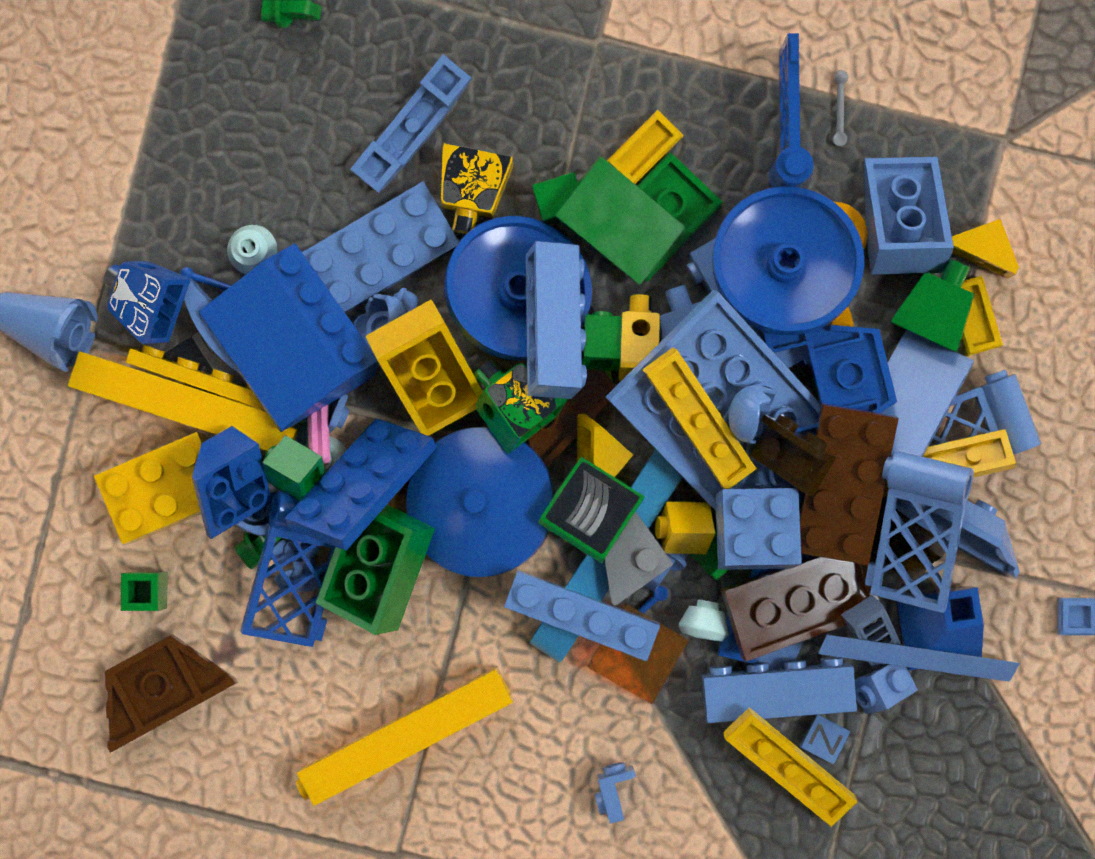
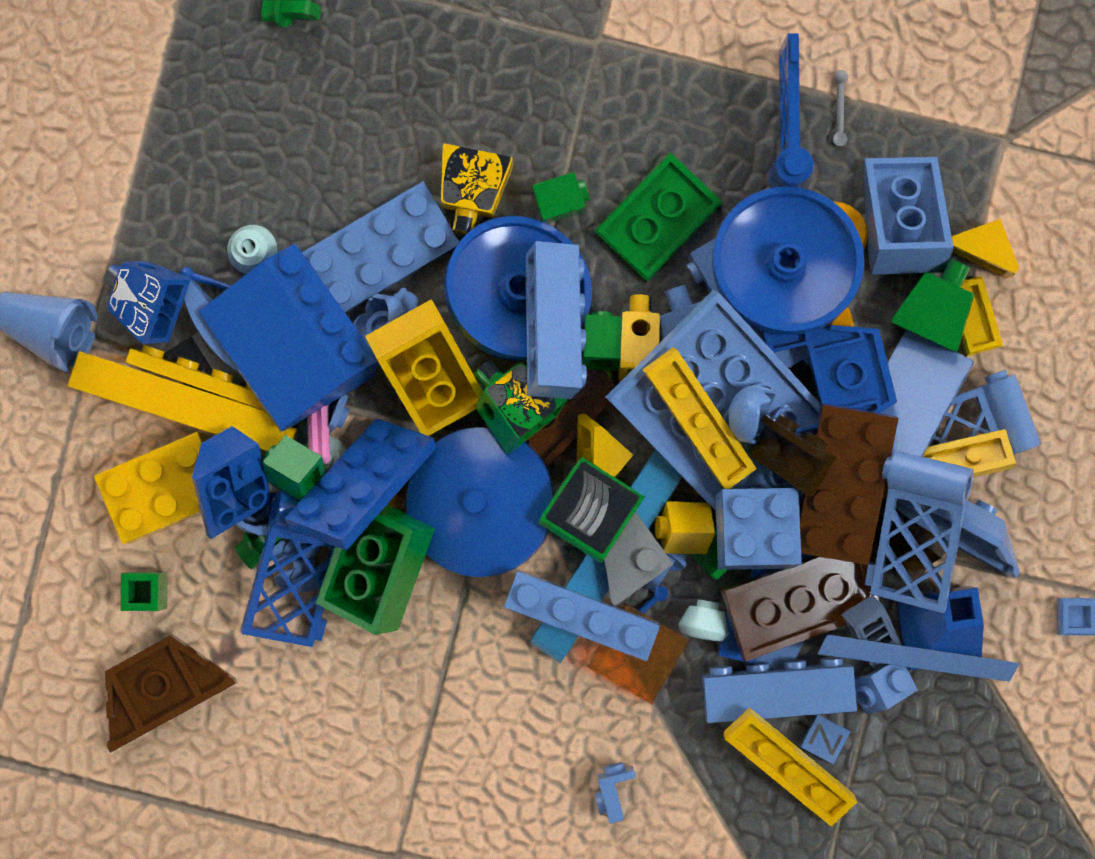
yellow brick [295,666,514,807] -> none
medium blue slope [350,54,472,193] -> none
green tile [553,156,685,285] -> none
yellow tile [607,110,684,185] -> none

